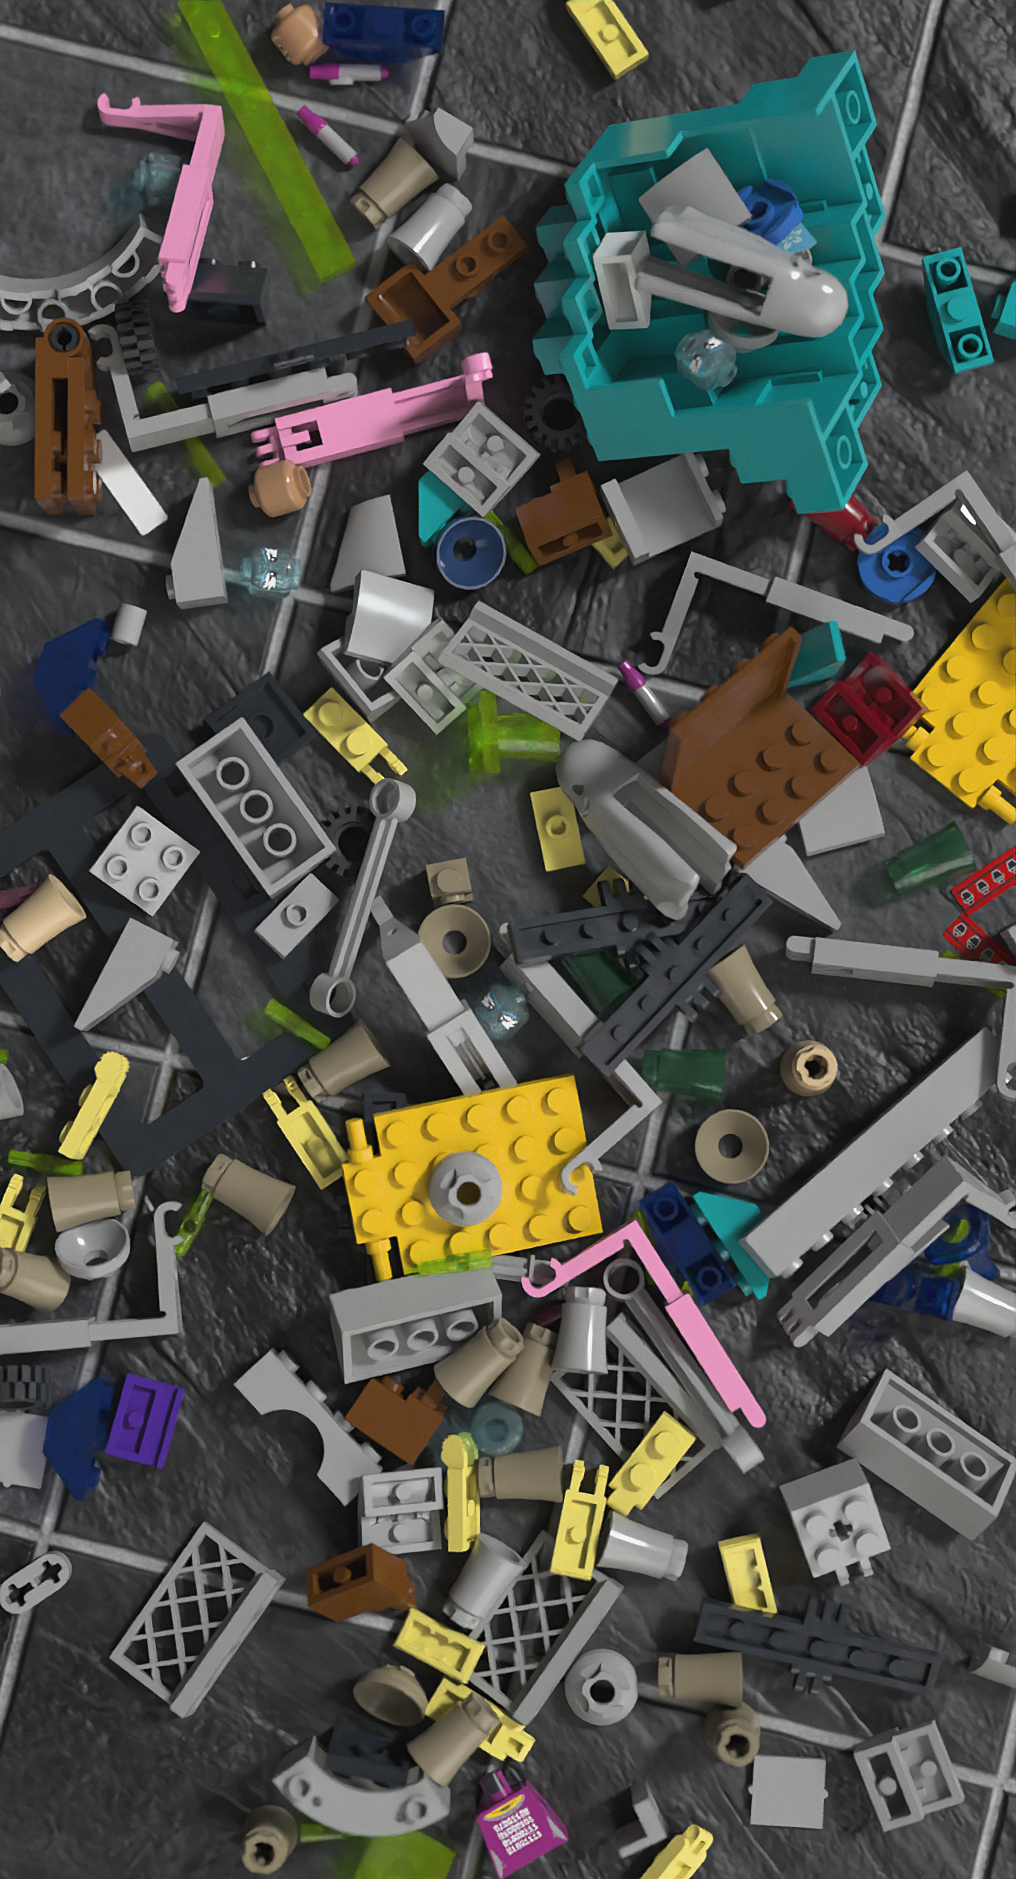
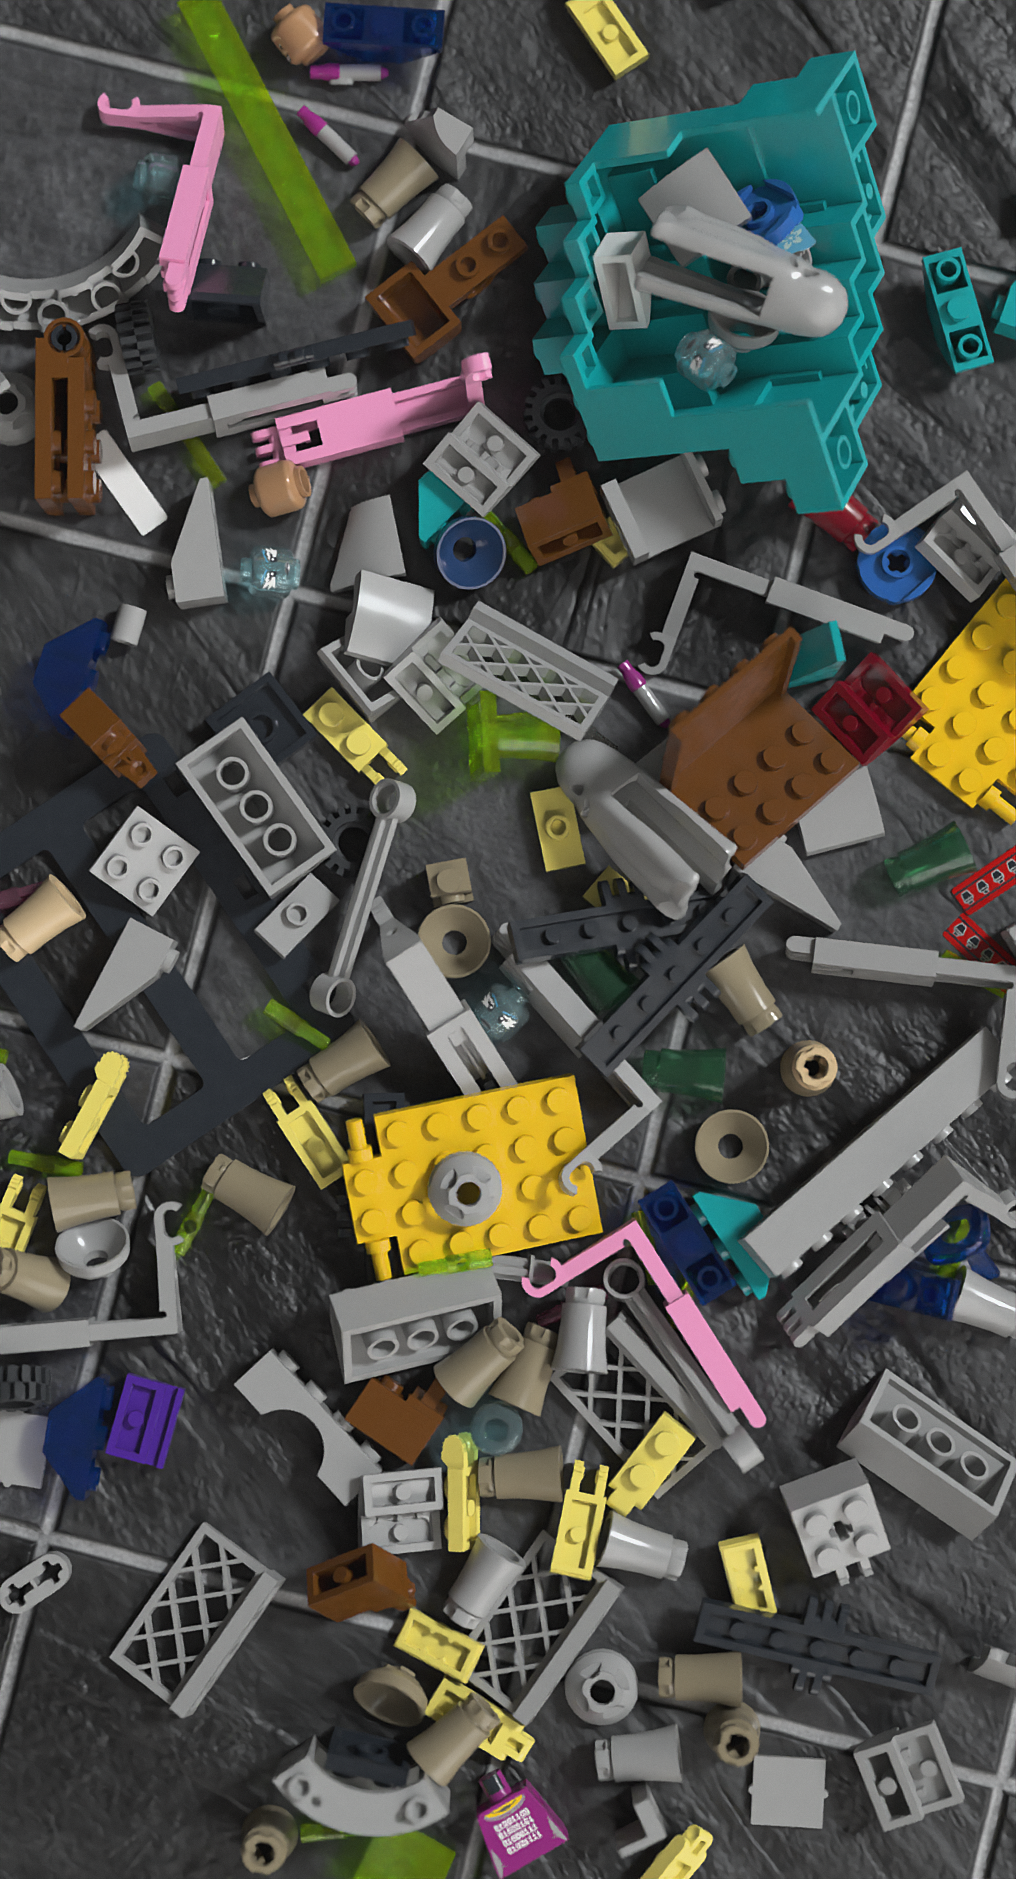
none -> light grey plant [595,1724,683,1783]

